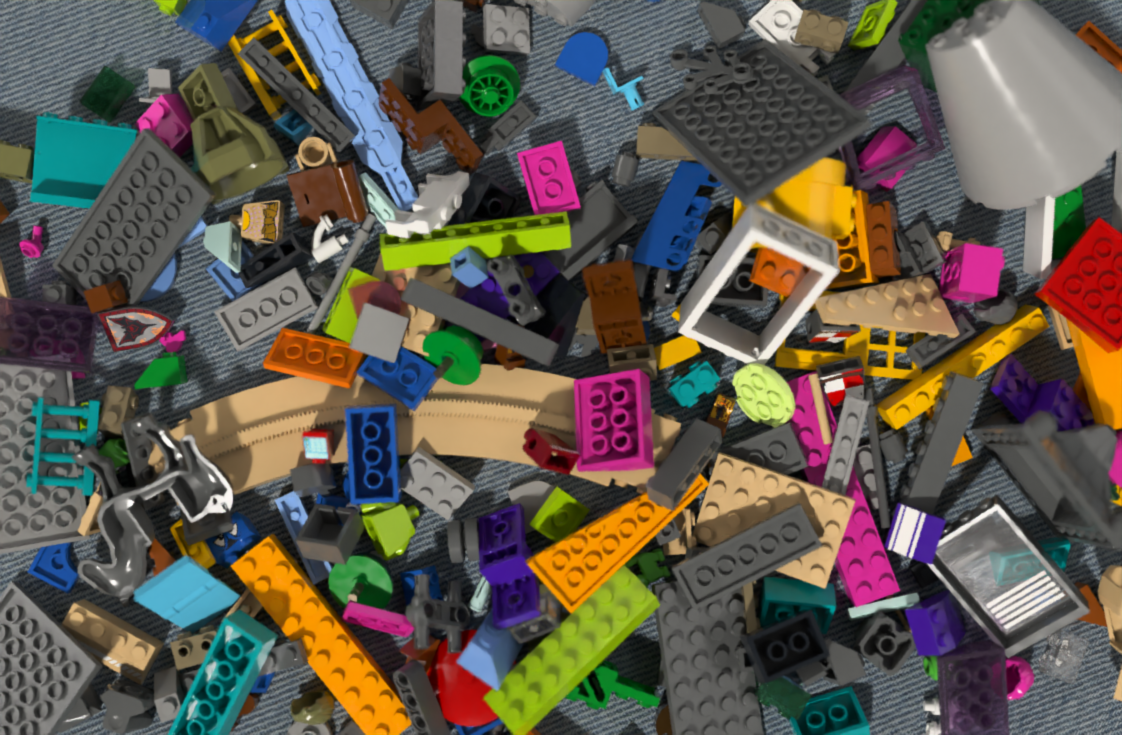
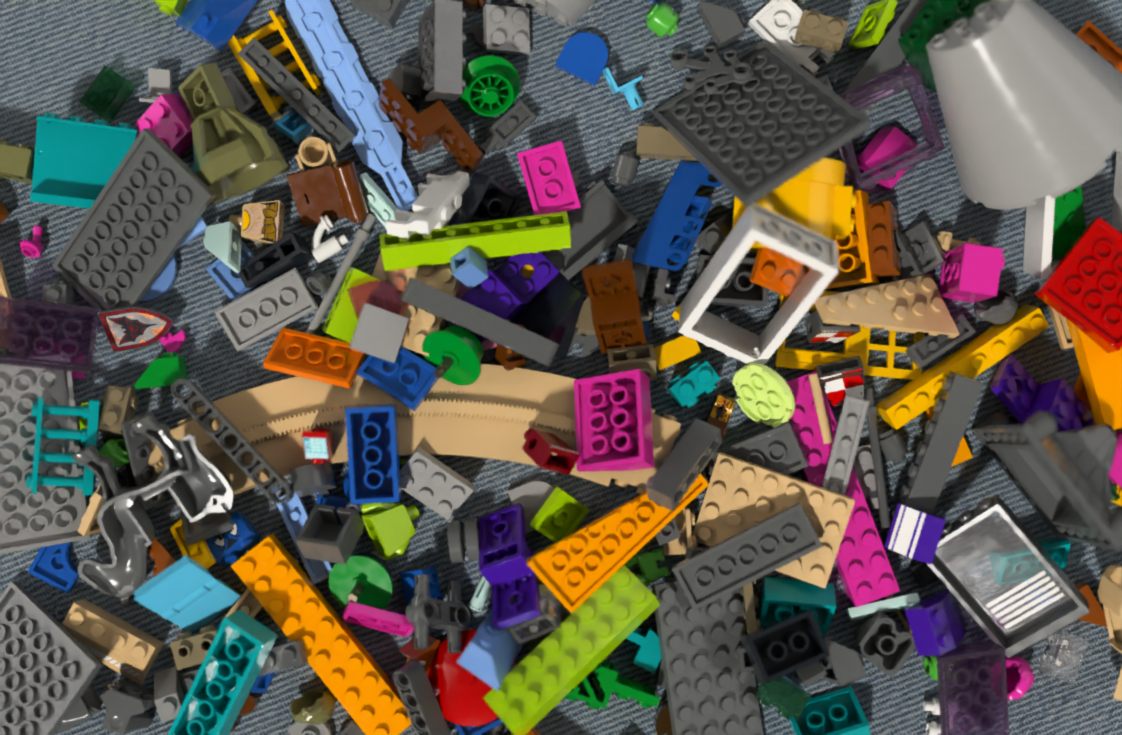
reddish brown brick [83,280,128,313] -> none
dark grey piece [487,254,546,326] -> none
none -> dark grey beam [171,379,294,504]
none -> teal brick [626,626,662,673]
none -> bright green head [645,3,679,37]

